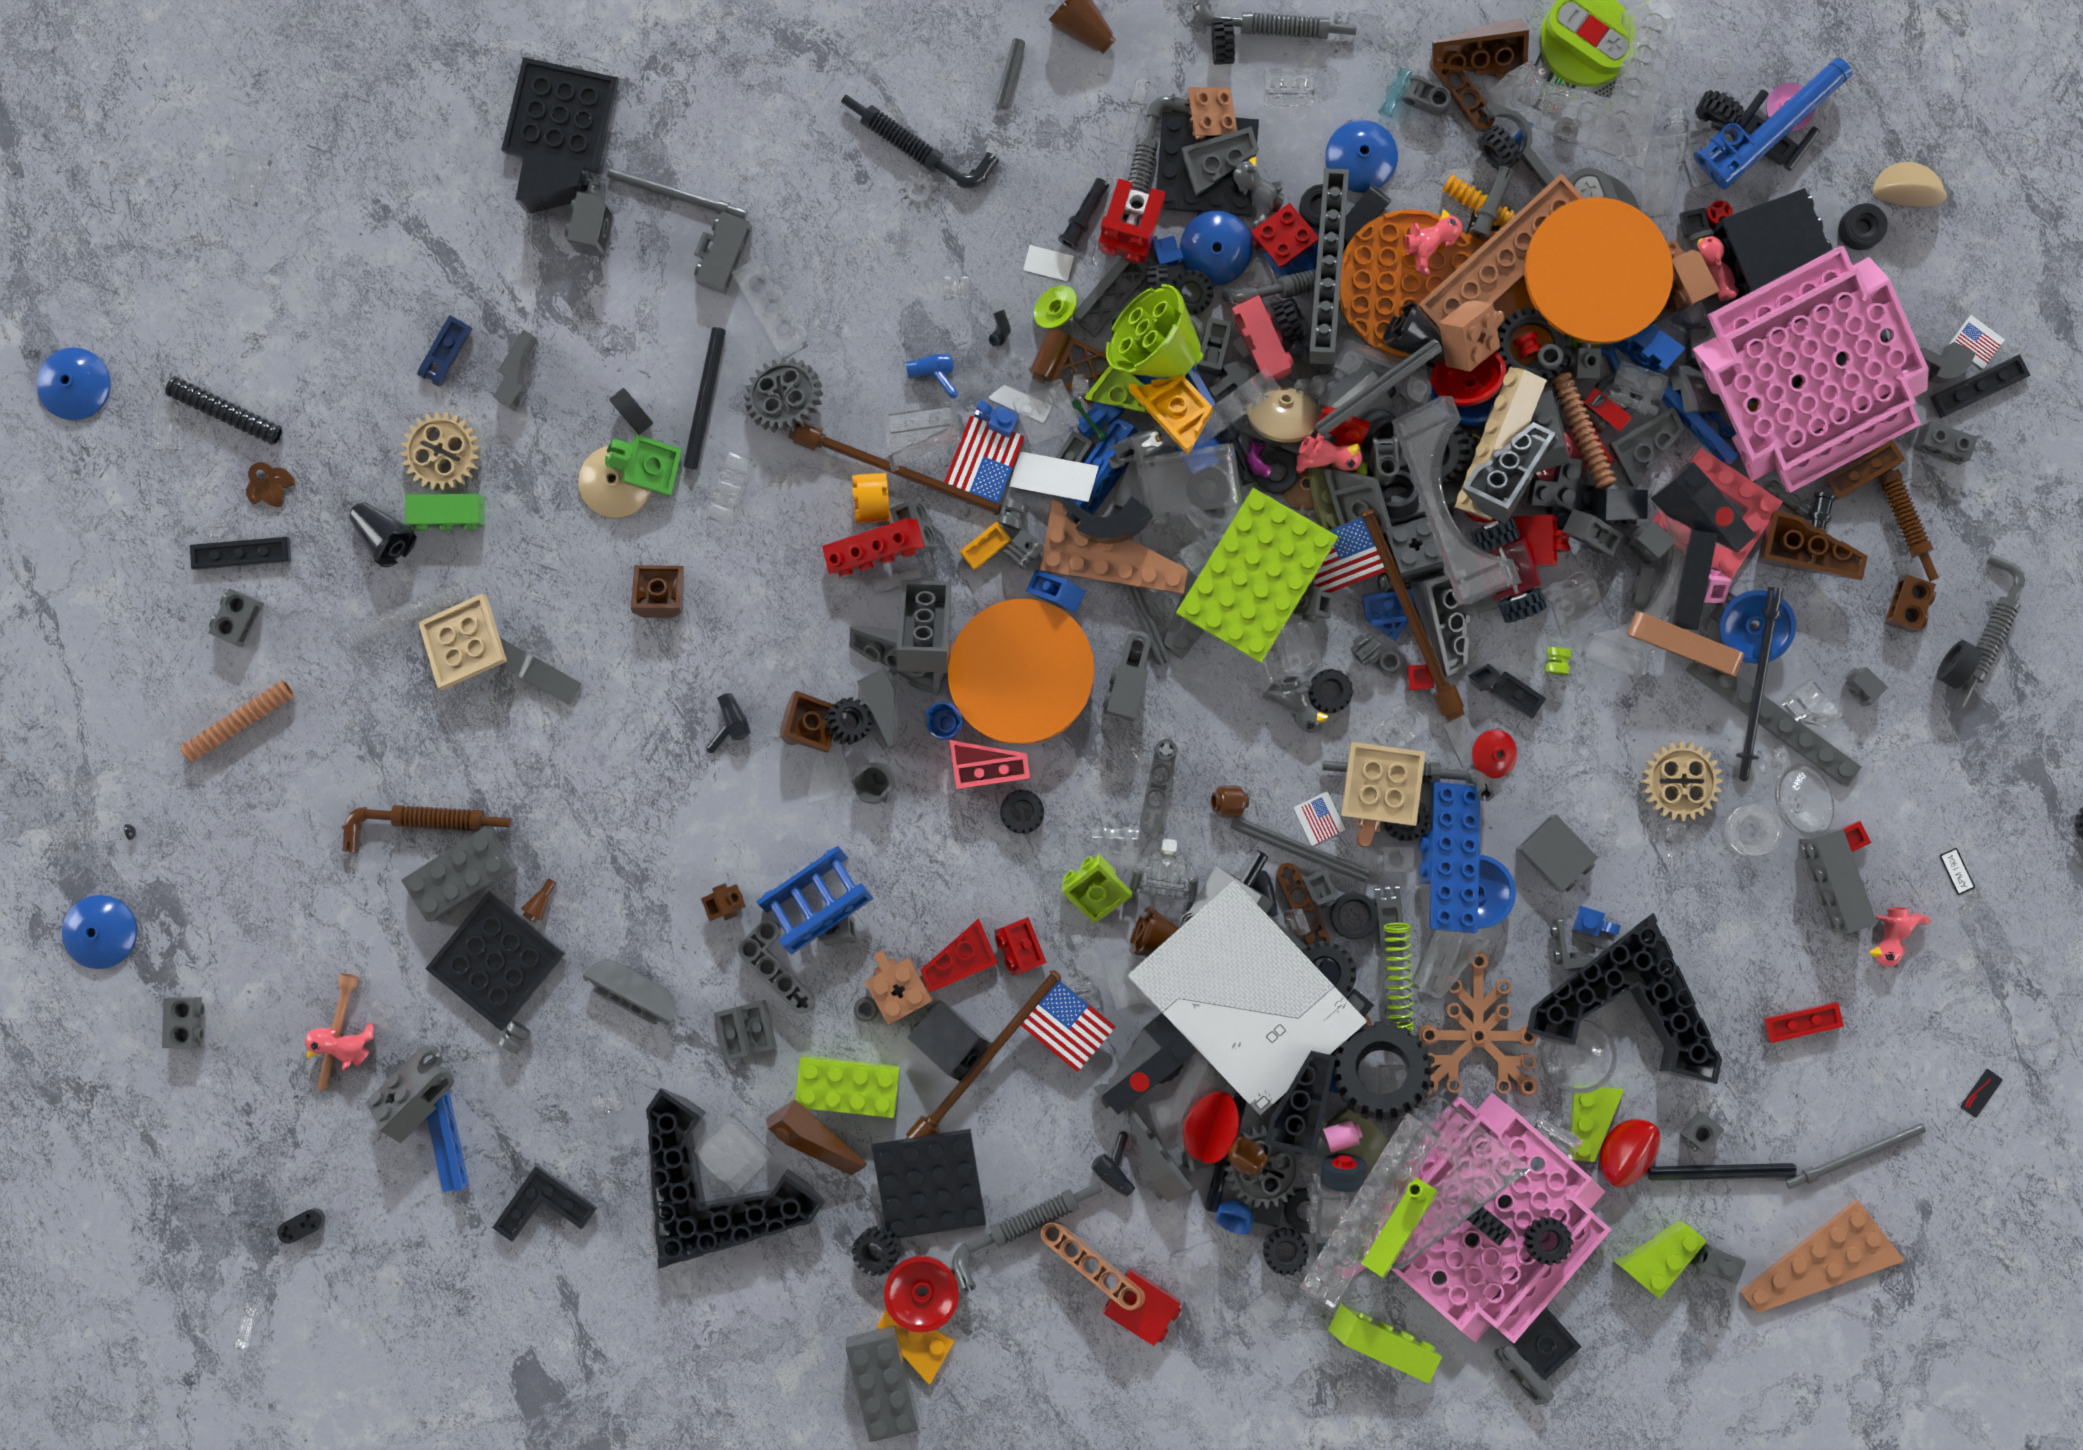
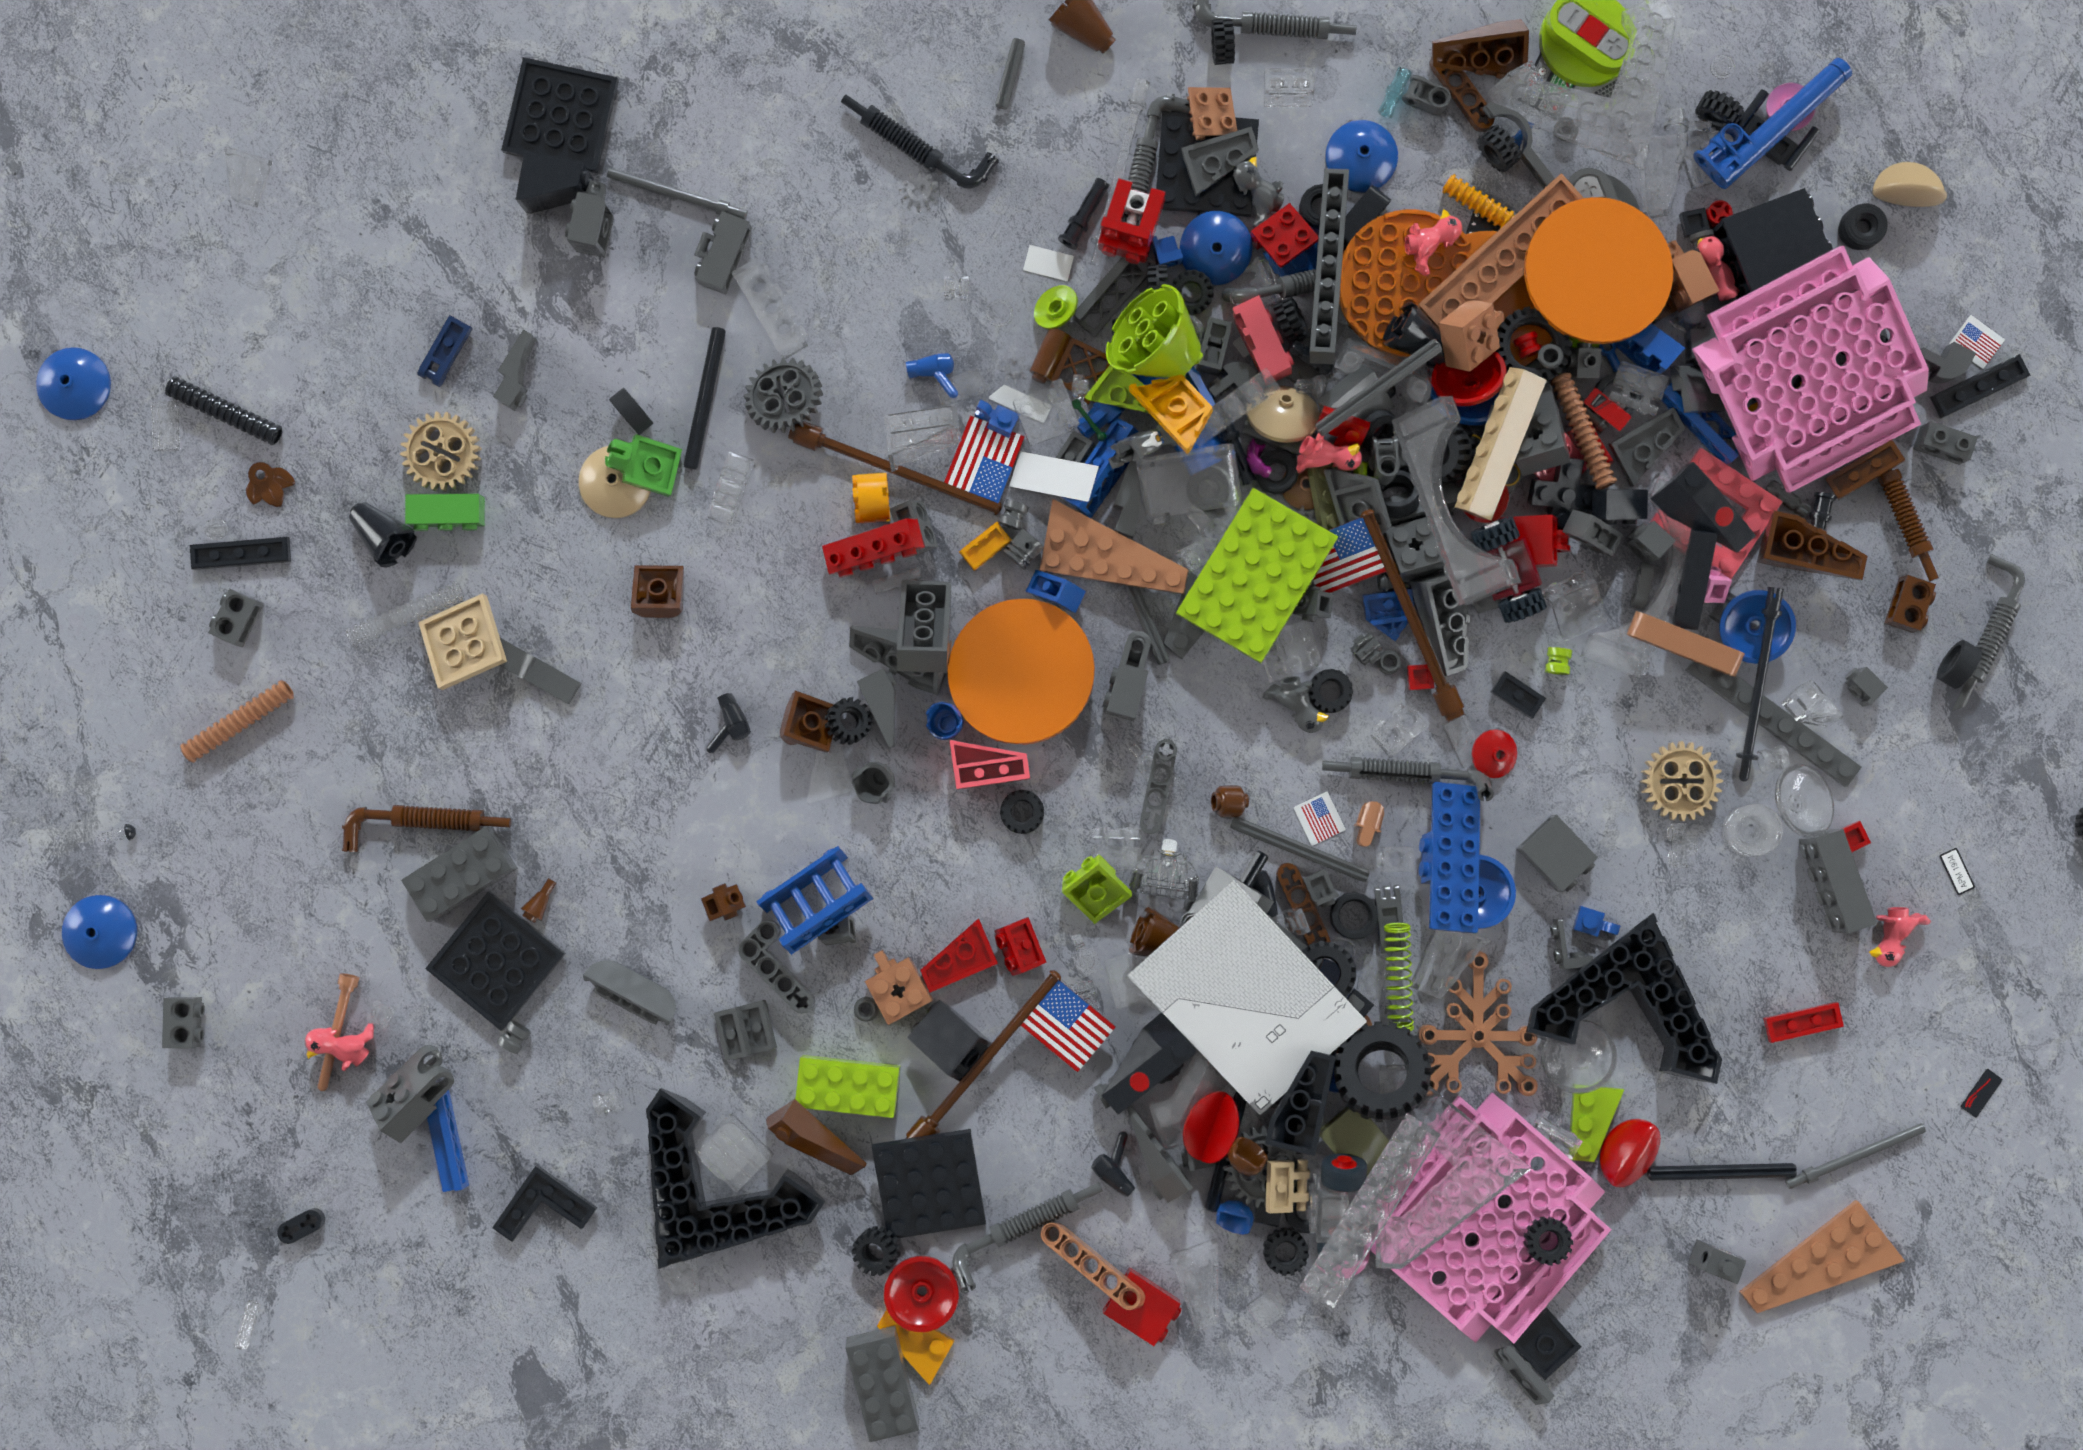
black arm [989,309,1011,346] -> none
black arch [1063,496,1153,544] -> none
bright pink brick [1322,1120,1363,1153] -> none
lime wedge [1328,1303,1442,1384] -> none
tan plate [1341,742,1426,826] -> none
lime piece [1361,1177,1438,1279] -> none
black tyre [1383,800,1430,841] -> none
dark grey wedge [1462,422,1556,524] -> none
black tyre [1463,1201,1512,1246] -> none
black plate [1468,664,1502,692] -> none
dark grey pin [1469,166,1514,241] -> none
lime wedge [1614,1220,1707,1299] -> none
dark grey brick [1680,1111,1724,1153] -> none
none -> tan plate [1266,1159,1310,1213]

